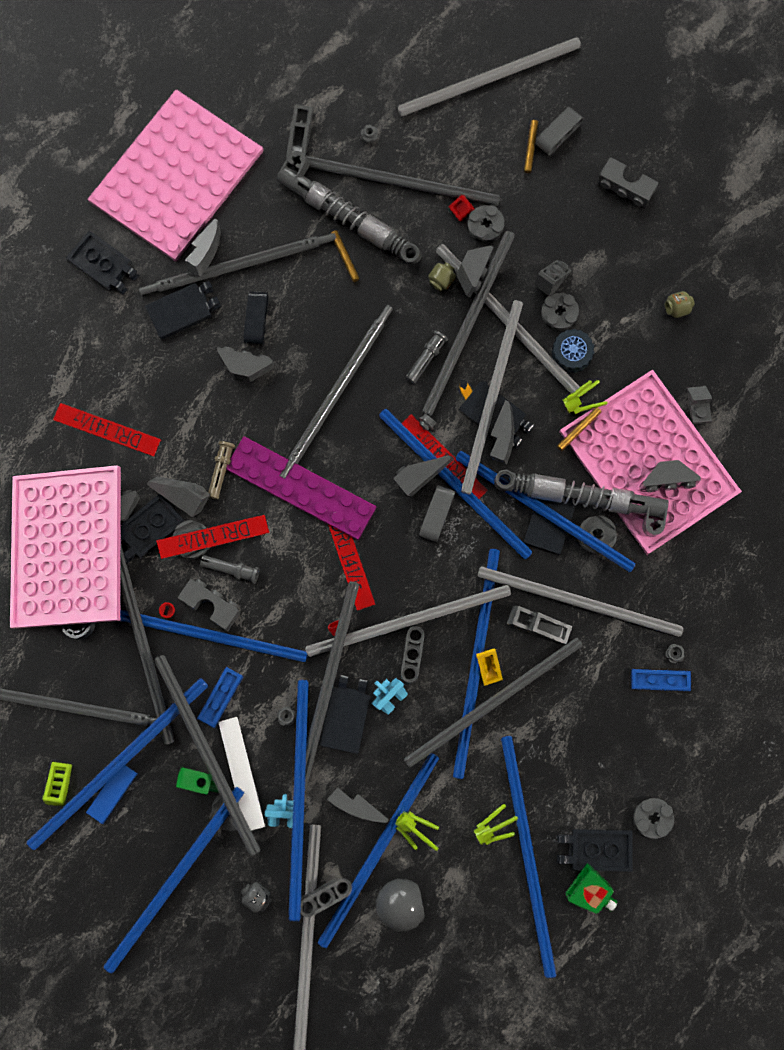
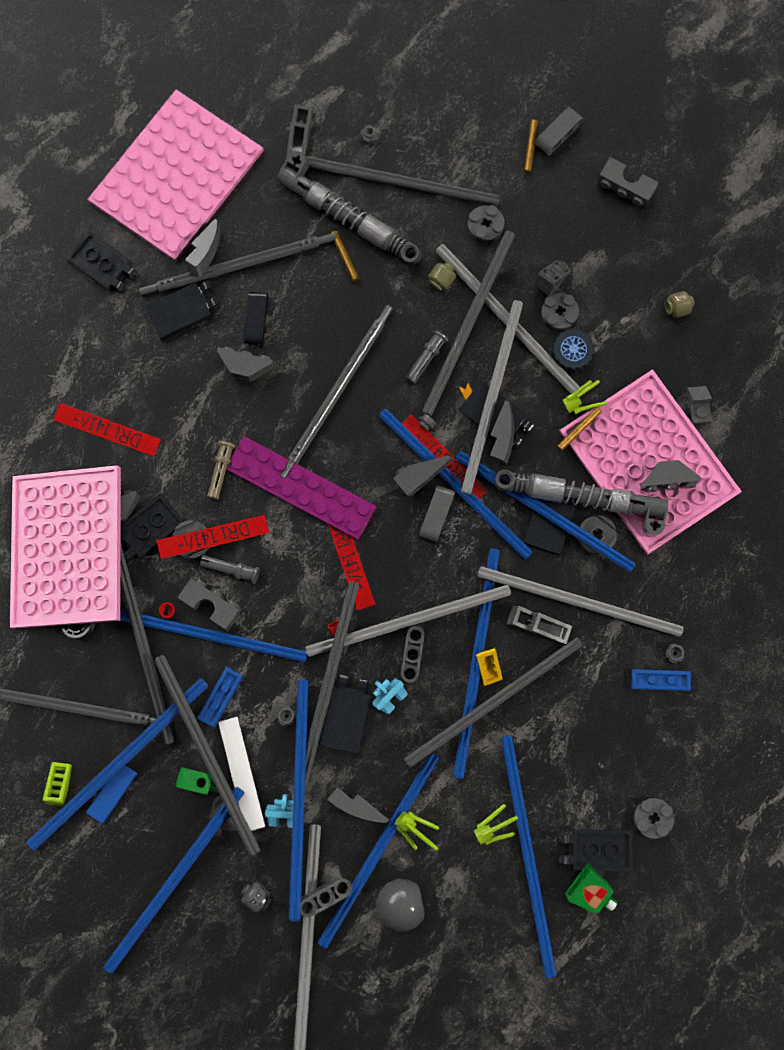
dark grey slope [147,476,211,517] -> none
light grey axle [398,38,581,116] -> none
red tile [449,195,474,221] -> none
dark grey slope [456,246,494,297] -> none

